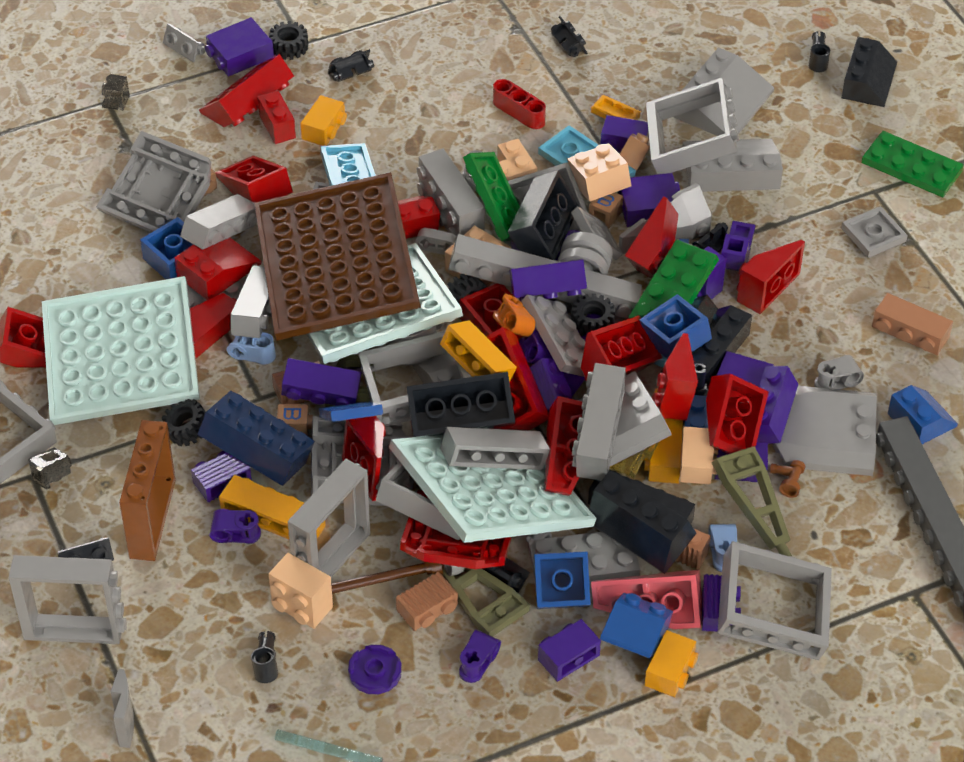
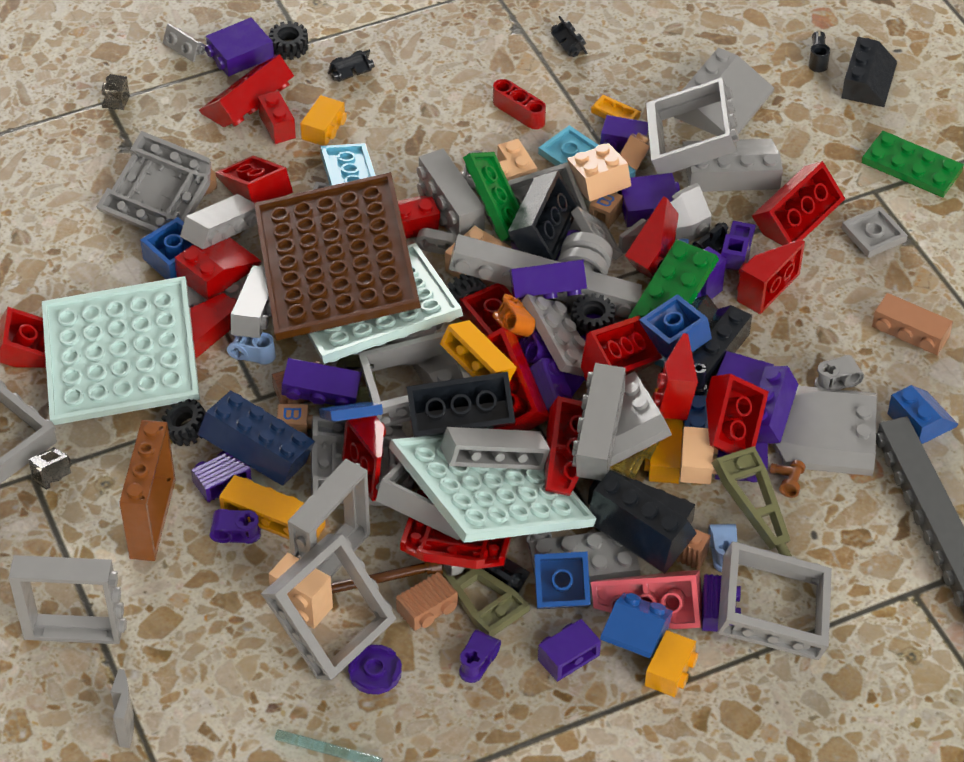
black hinge [57,537,114,561] -> none
black pin [251,631,279,683] -> none
none -> light grey window [261,534,397,680]
none -> red slope [751,161,846,246]

